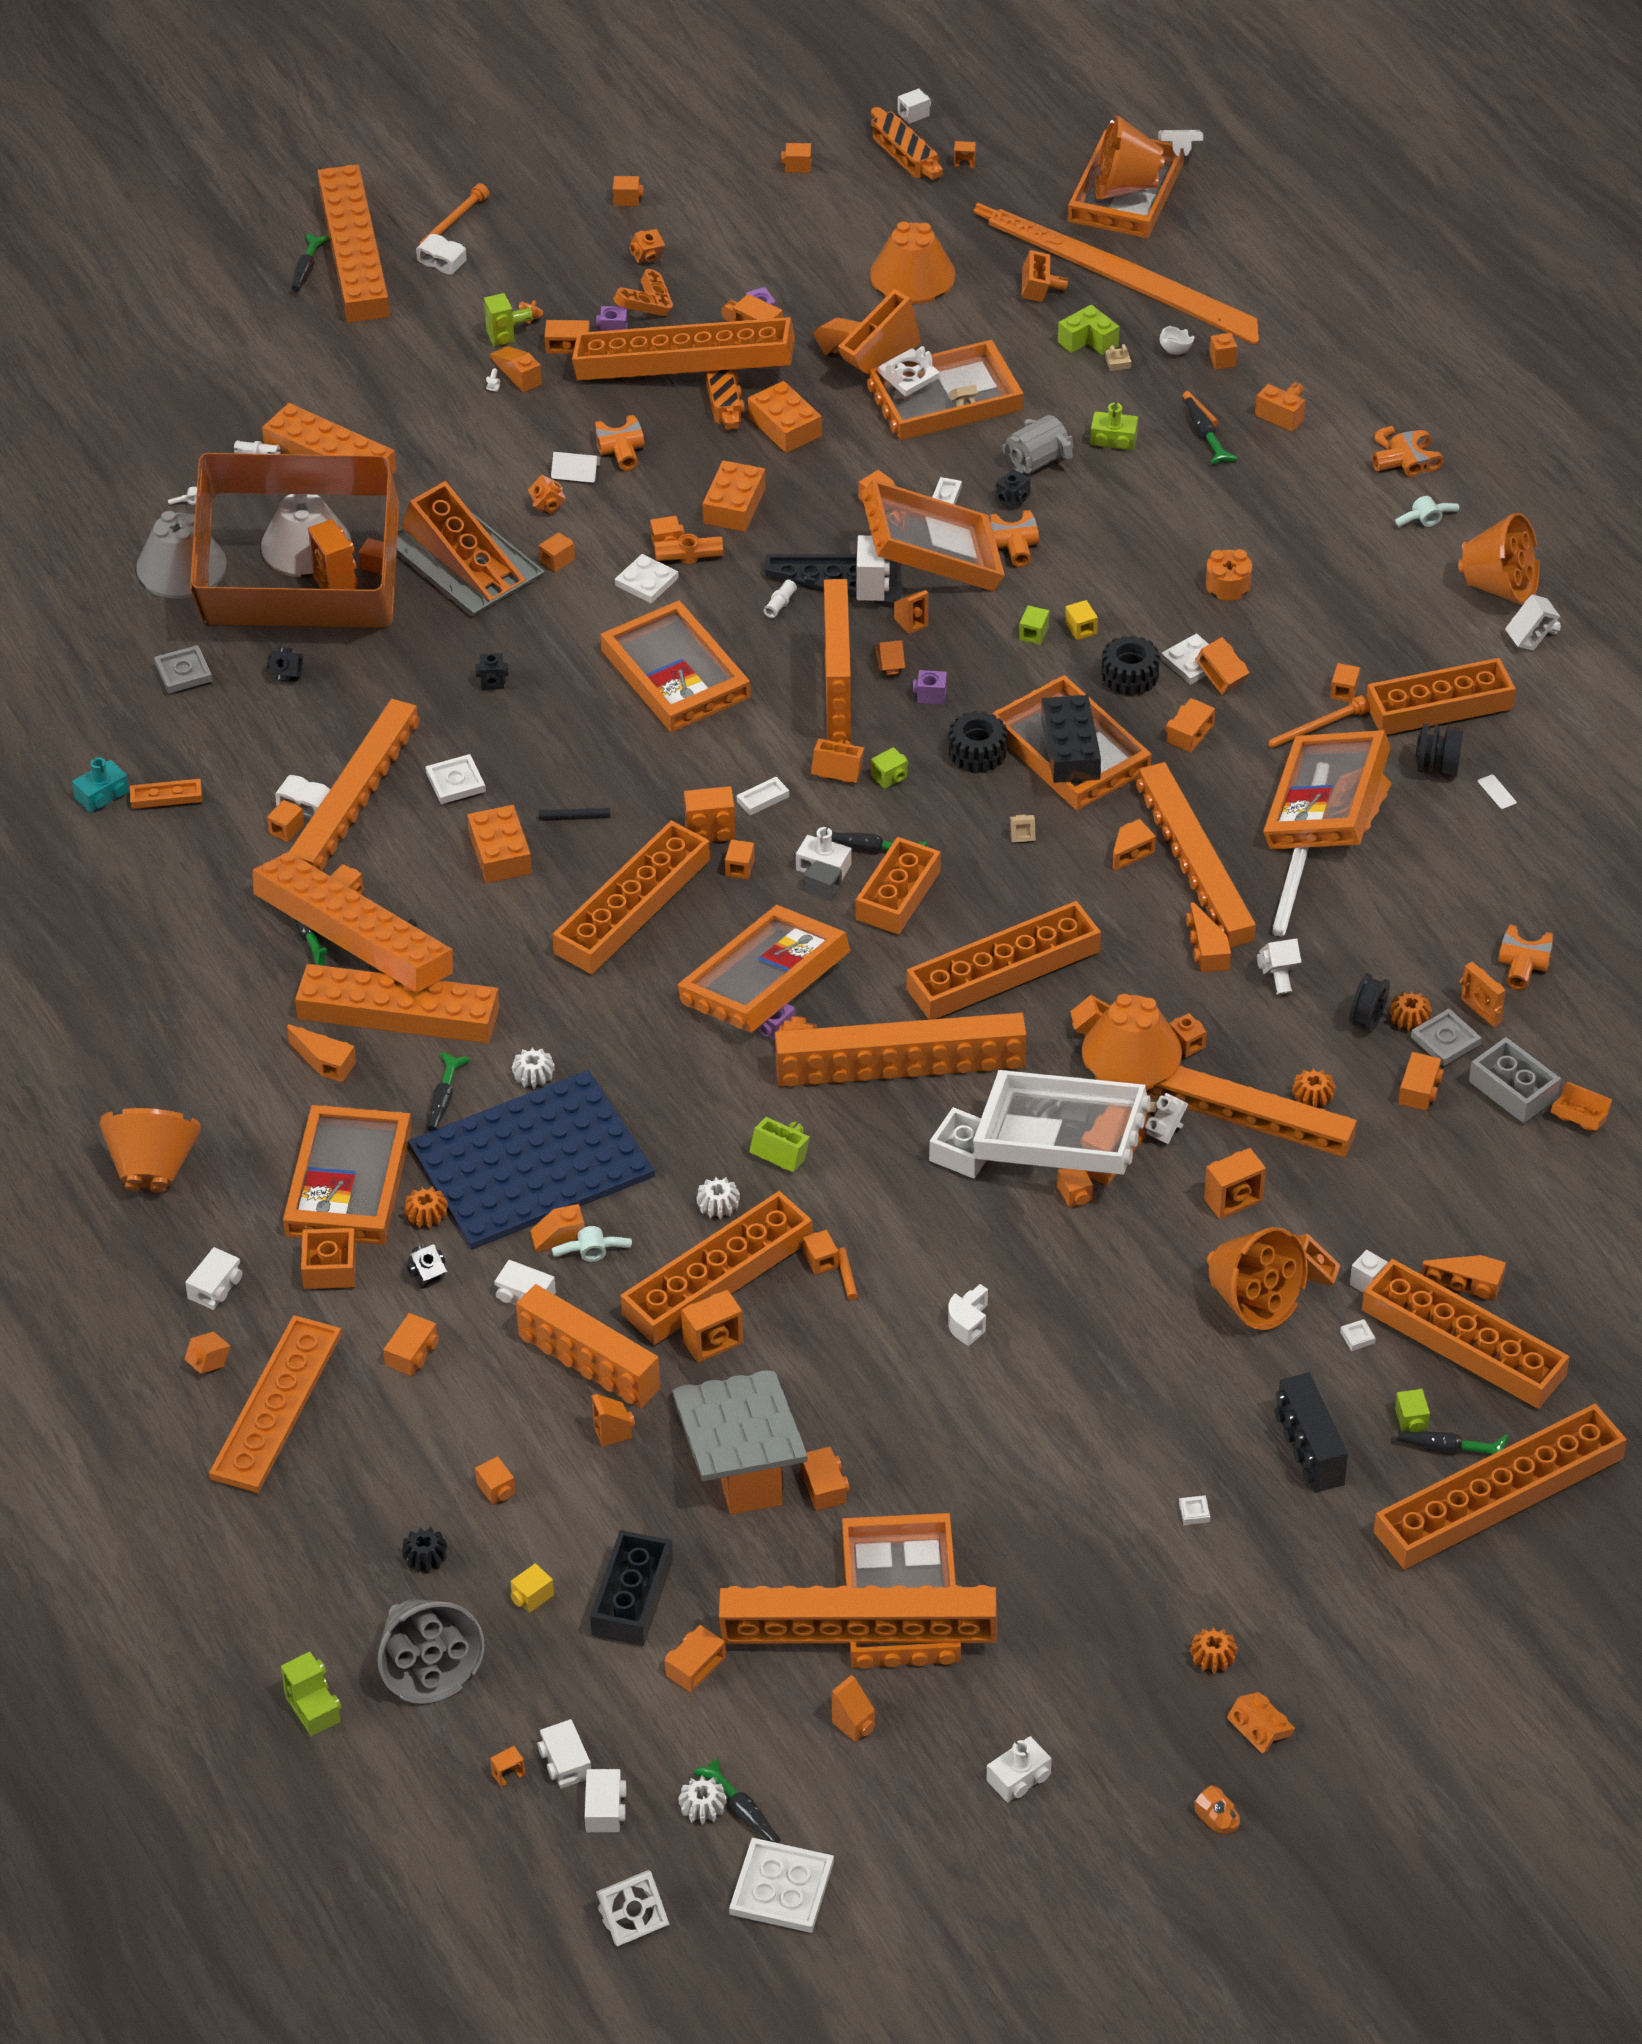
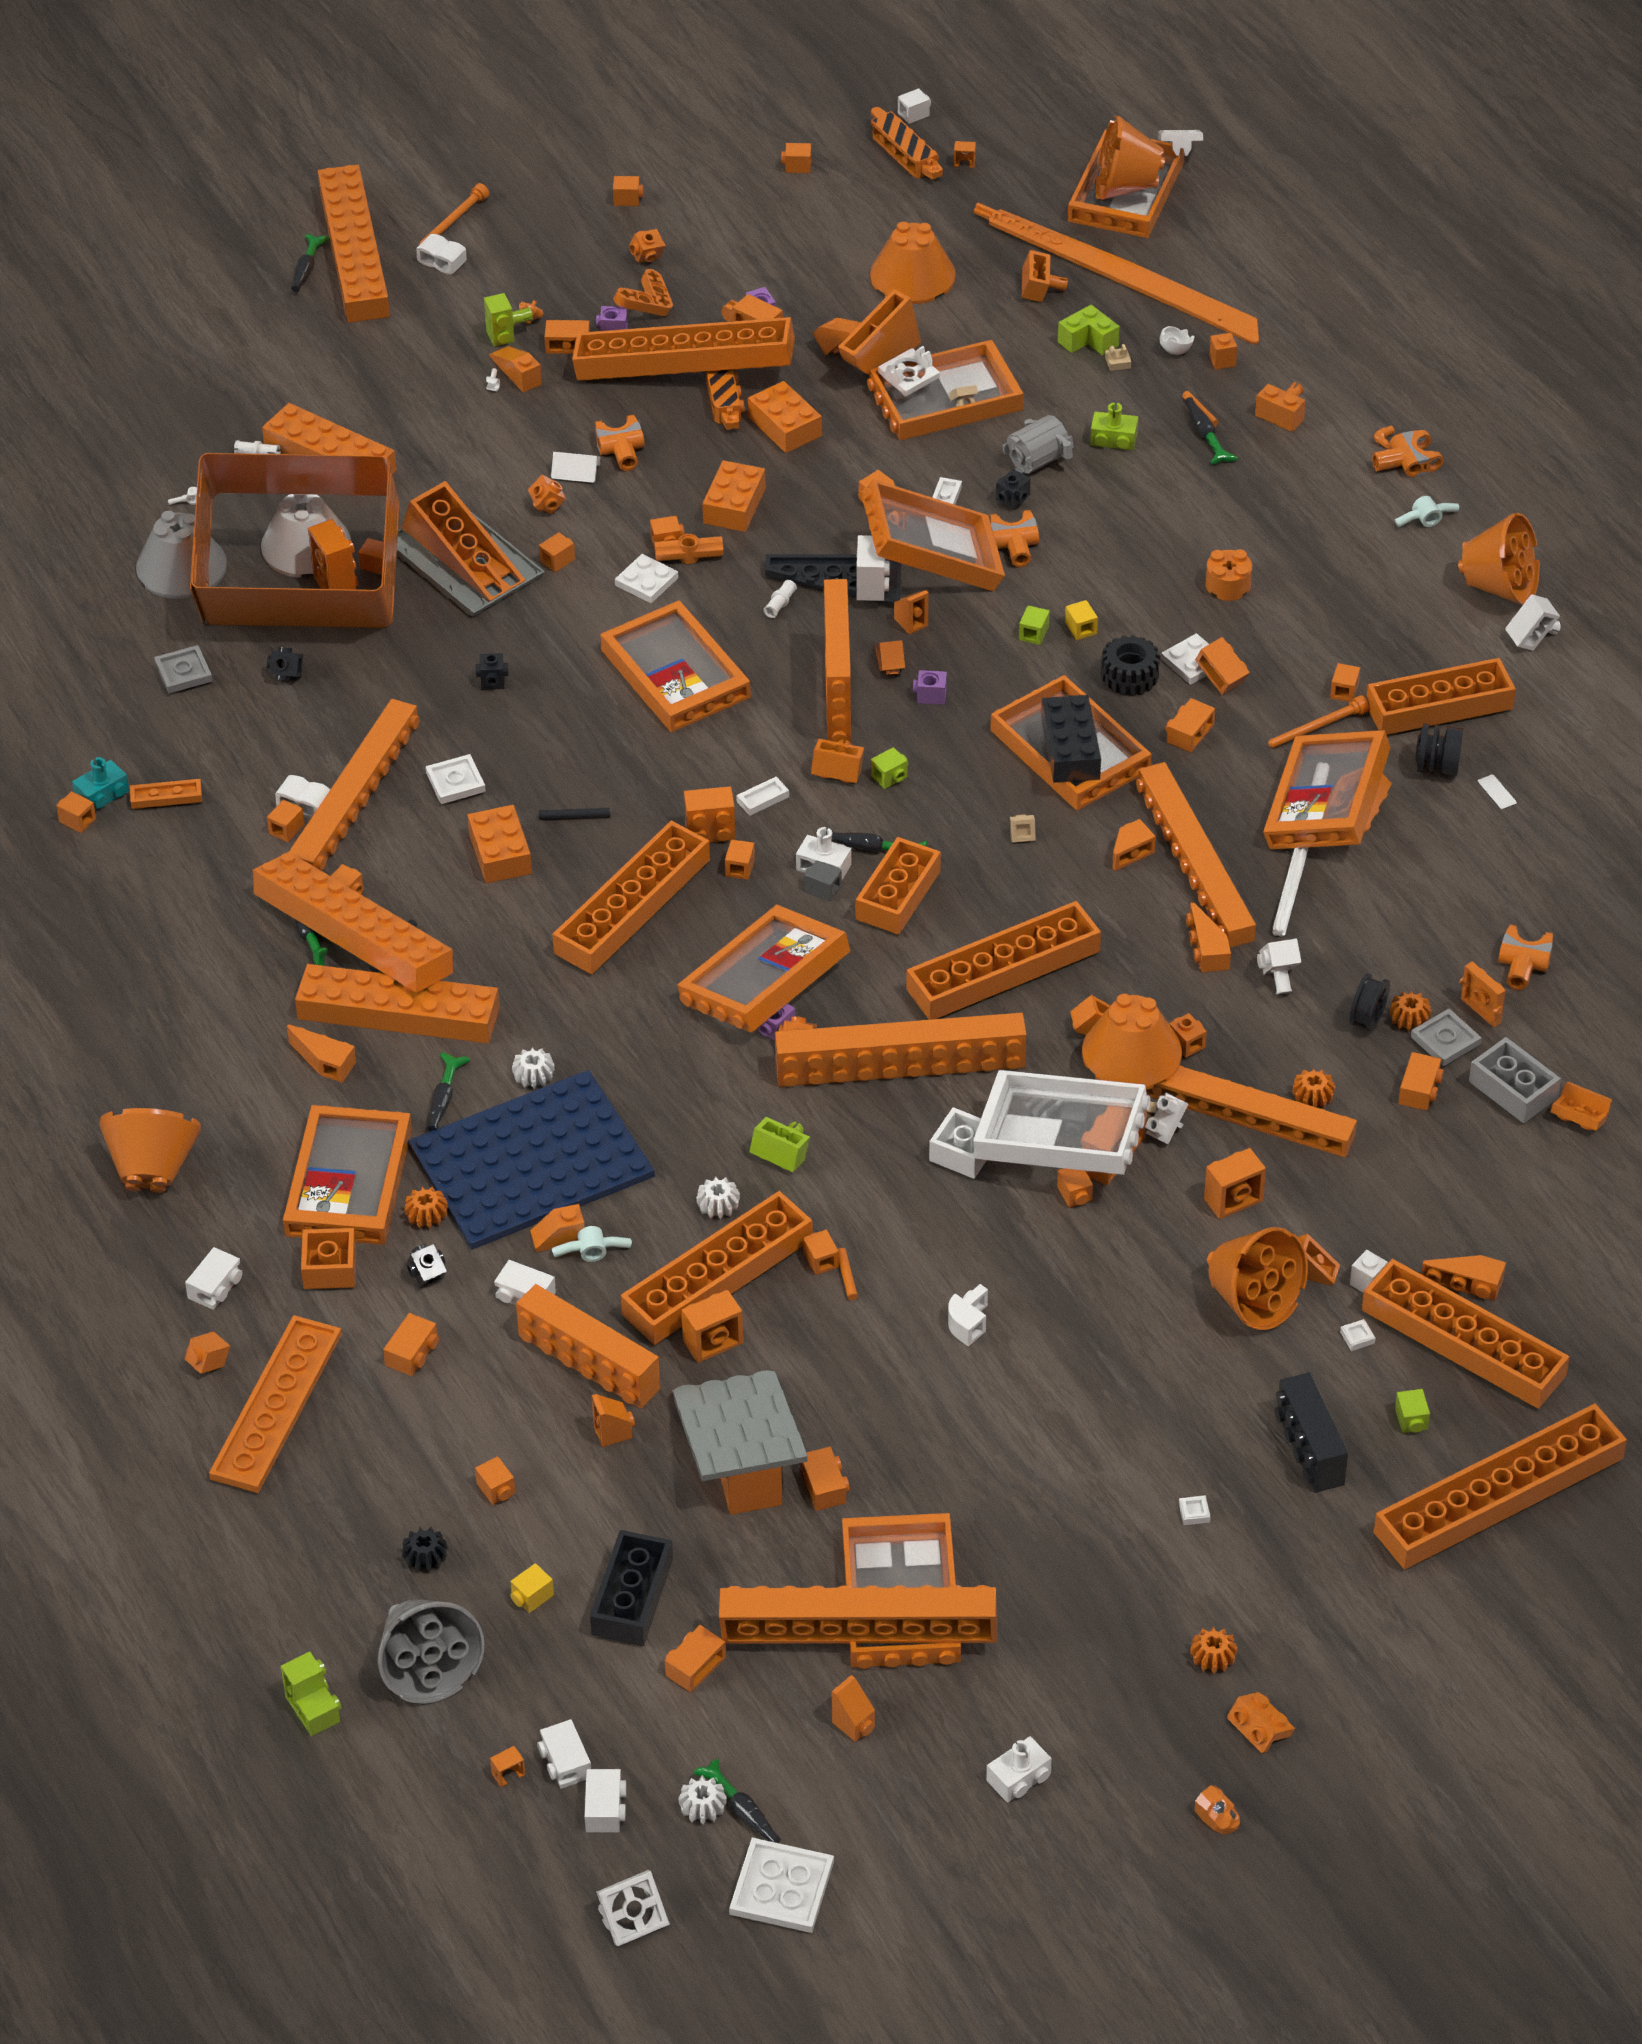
black tyre [948,711,1007,772] -> none
black piece [1397,1431,1508,1455] -> none
none -> orange brick [56,791,96,833]

